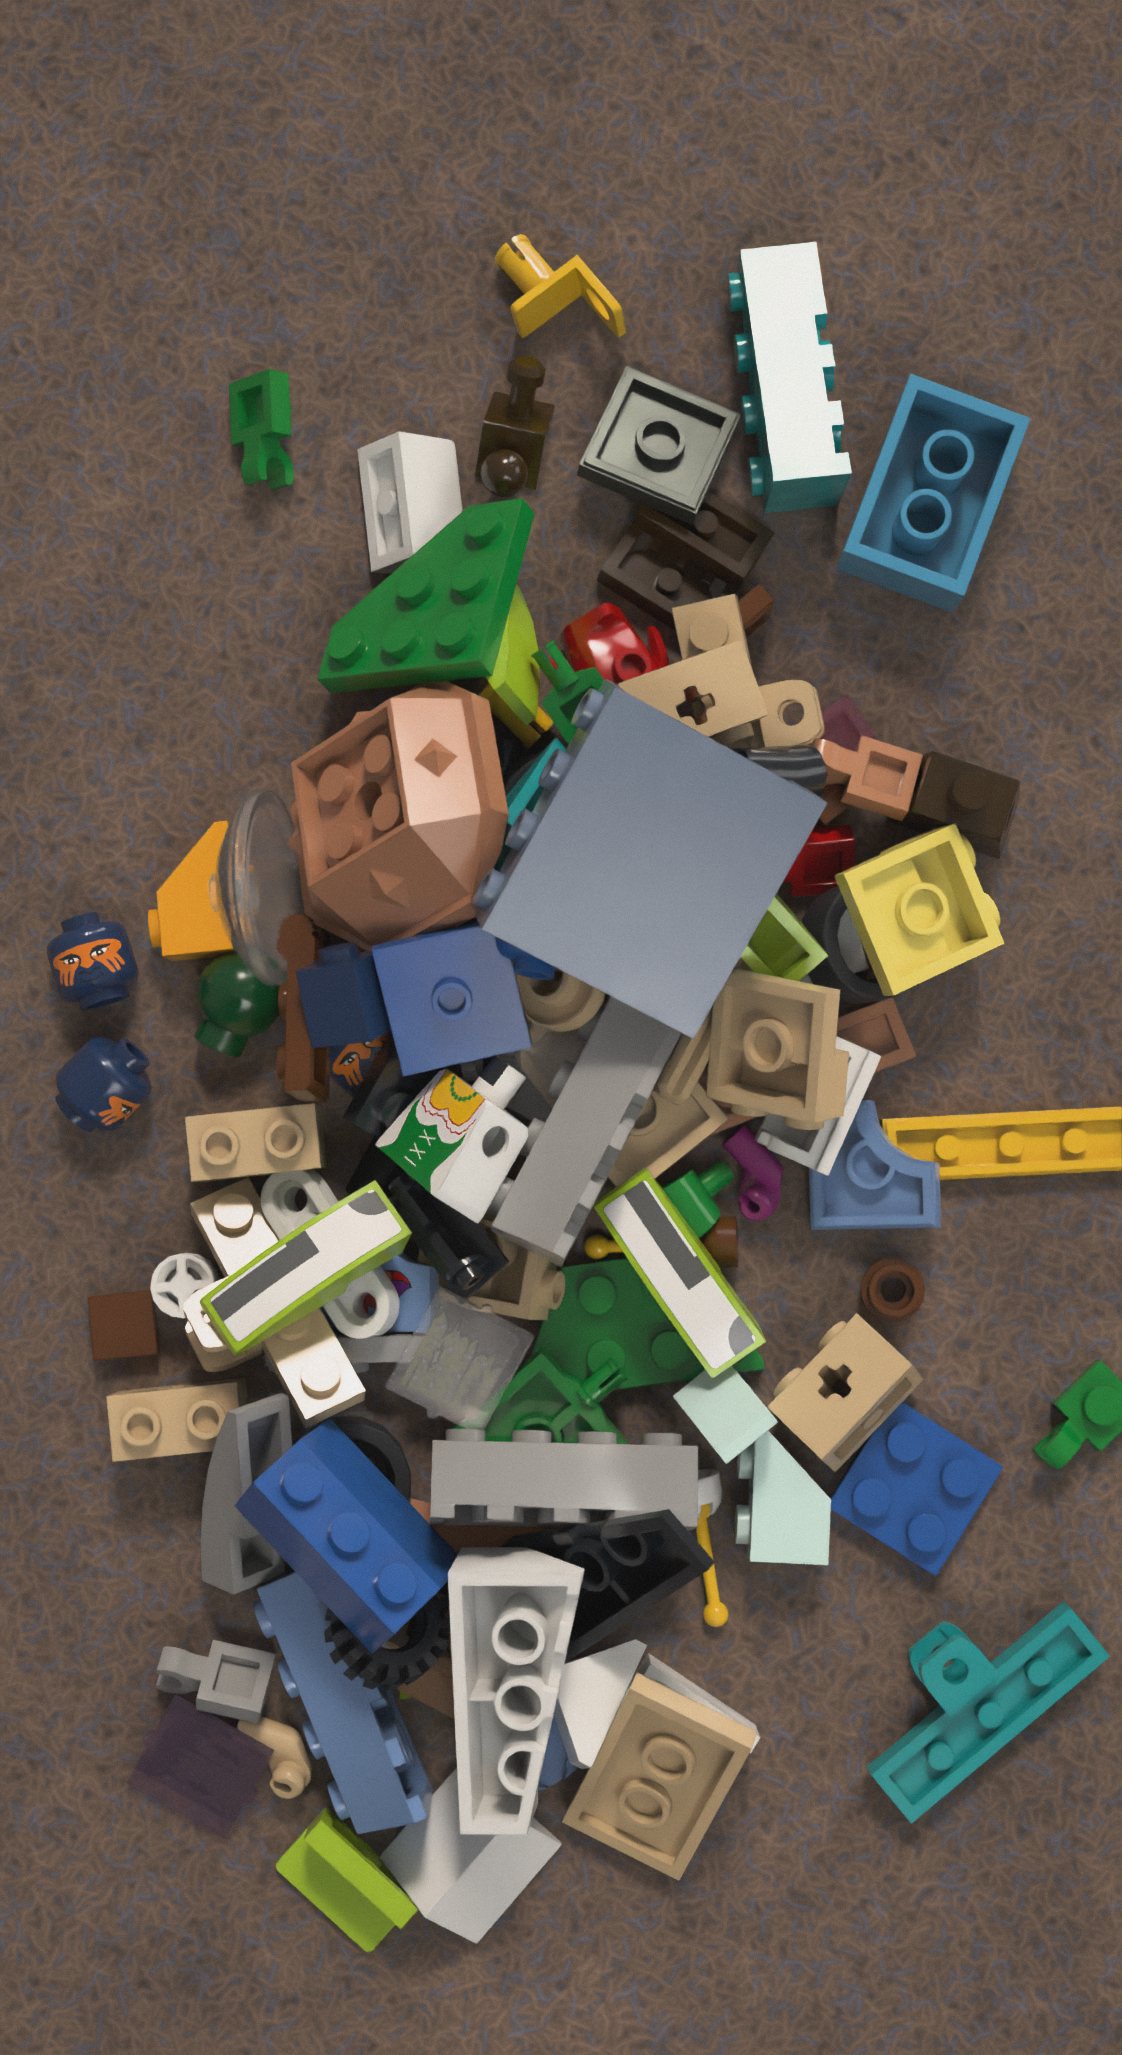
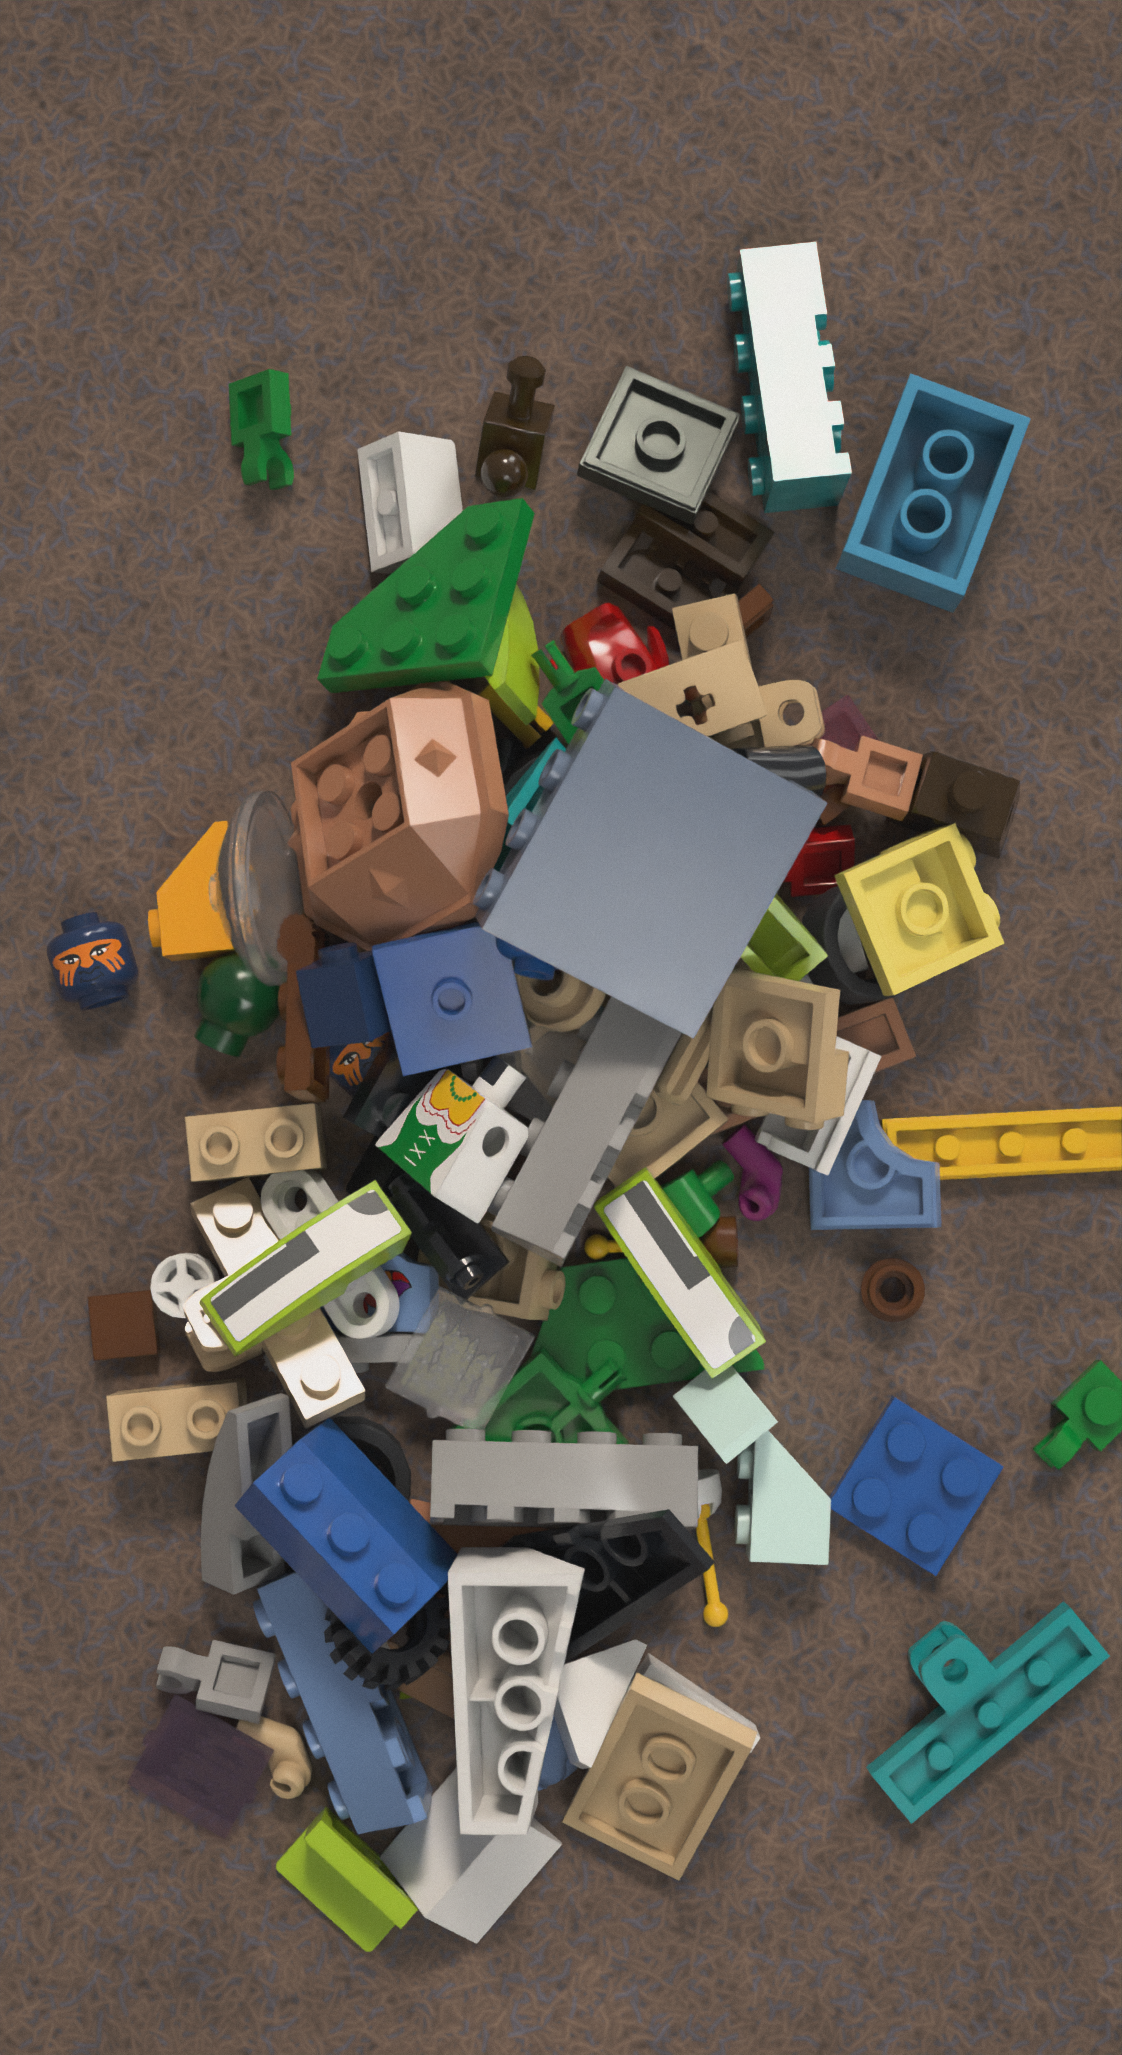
dark blue head [55,1037,152,1132] -> none
yellow bracket [495,234,626,339] -> none
tan brick [767,1313,924,1472] -> none

